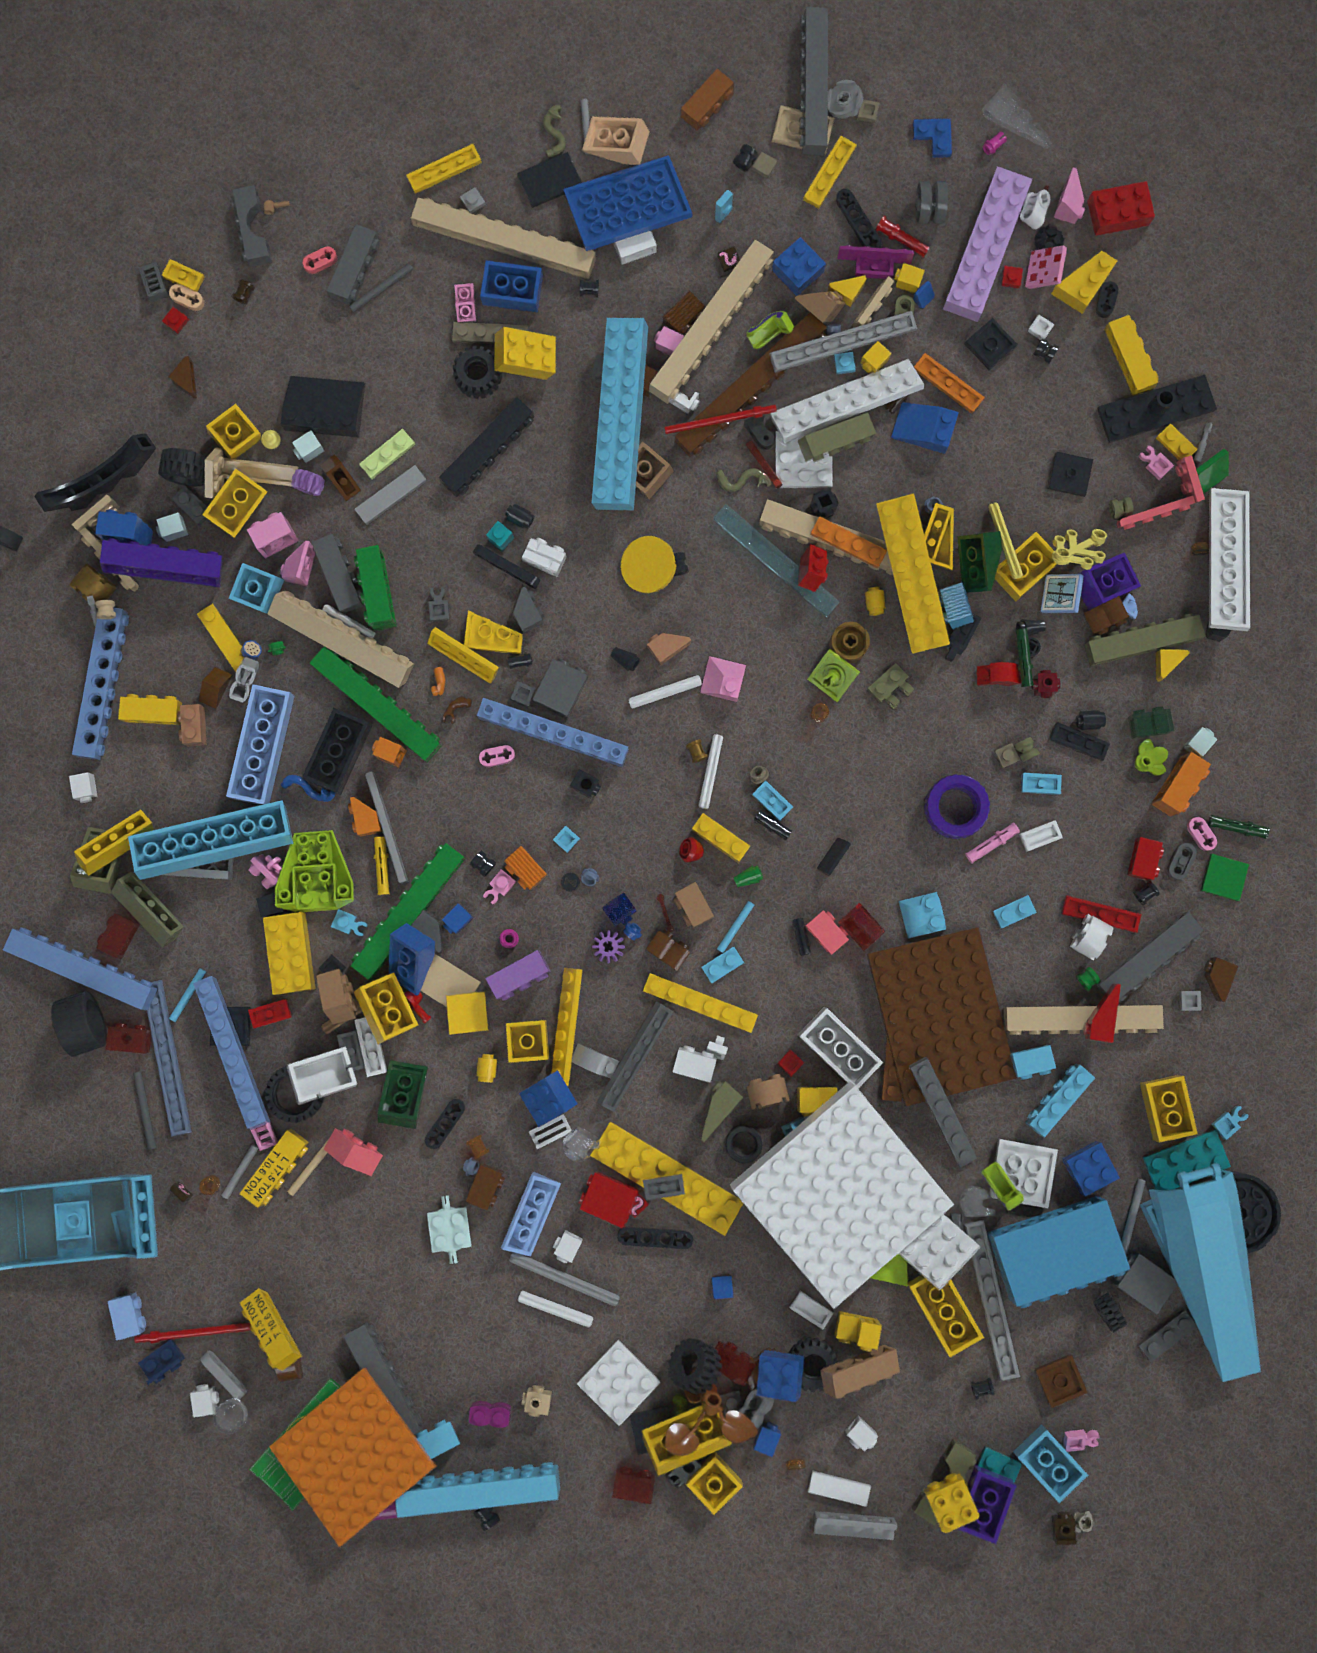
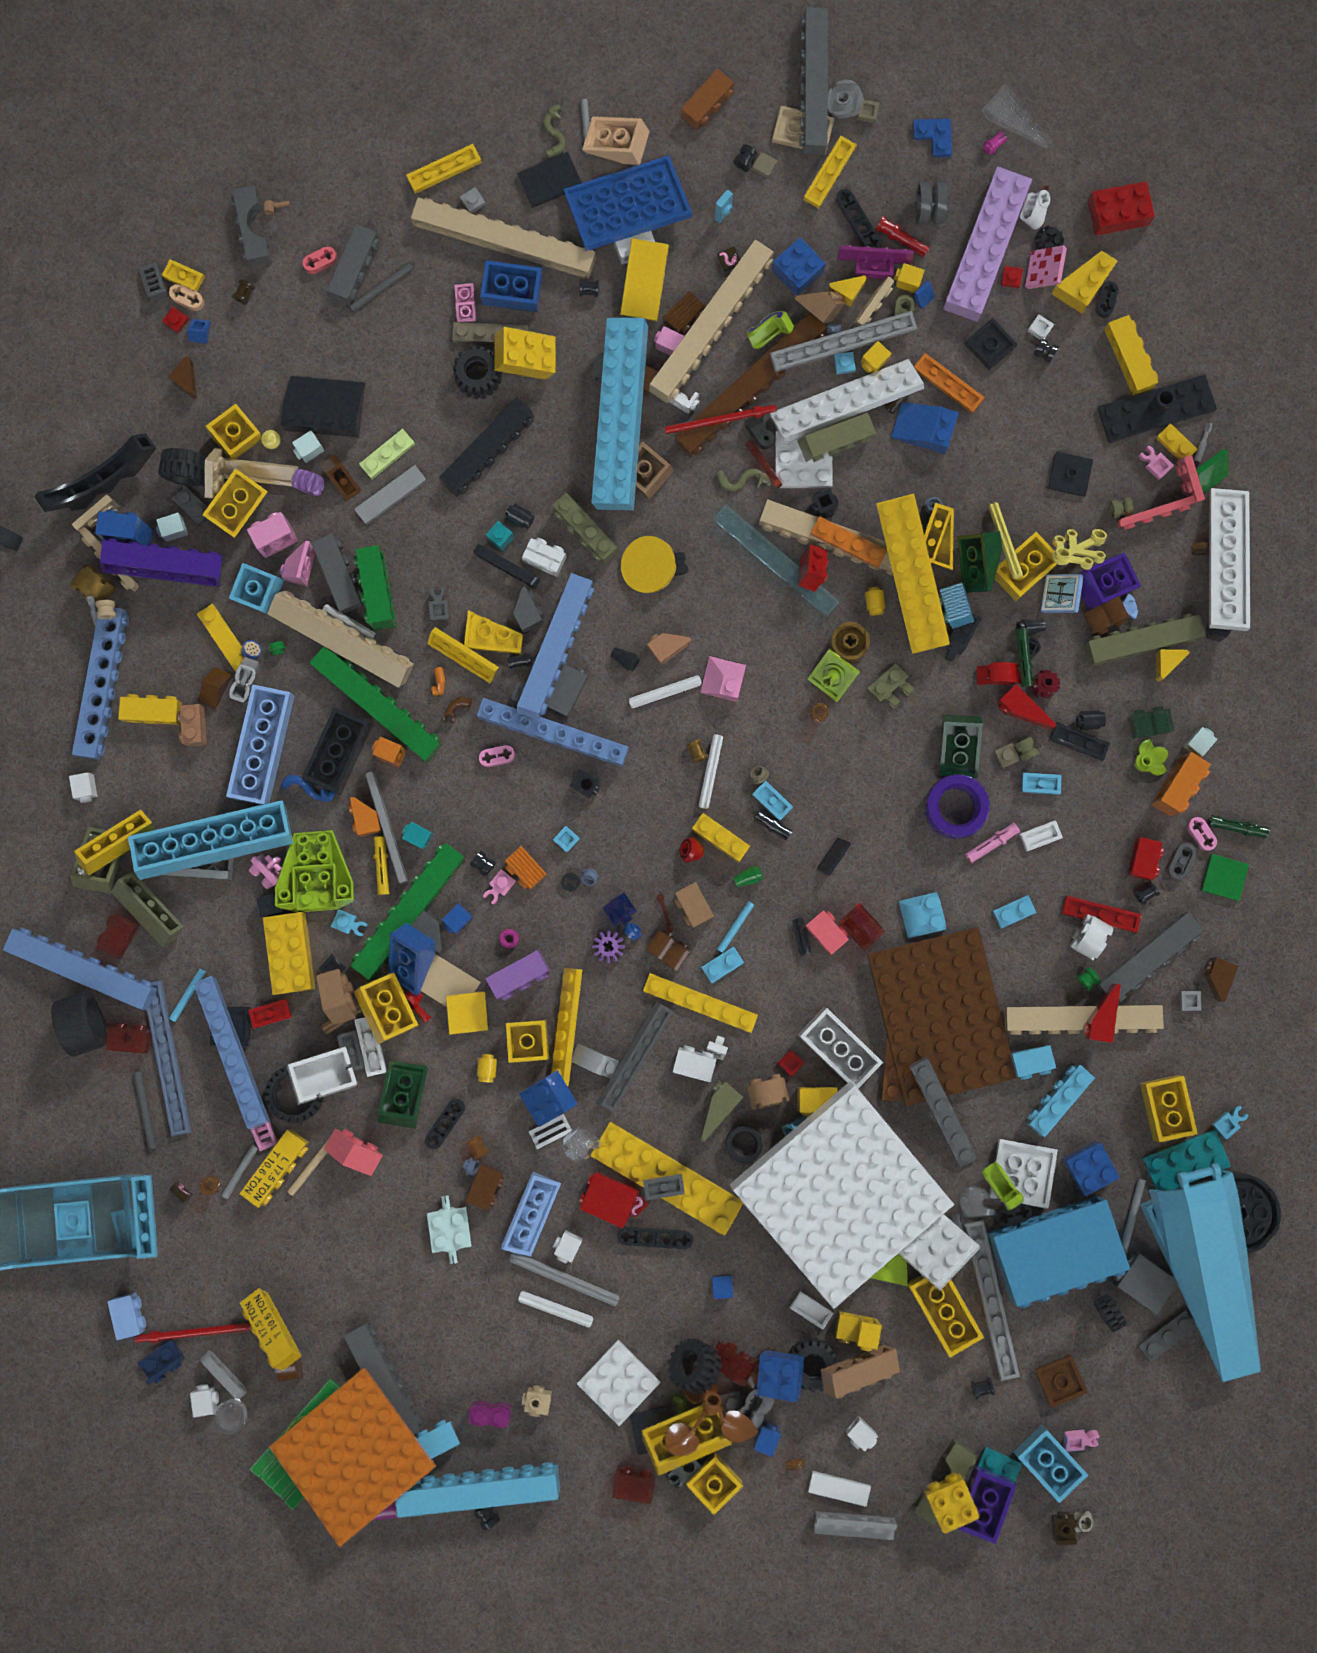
bright pink slope [1054,167,1085,224] -> none
none -> blue slope [187,319,211,343]
none -> teal brick [402,821,434,851]
none -> medium blue brick [517,573,594,720]
none -> olive brick [552,493,618,565]
none -> yellow tile [620,238,669,322]
none -> dark green slope [939,715,983,778]
none -> black beam [994,1203,1032,1227]
none -> red slope [997,684,1057,730]

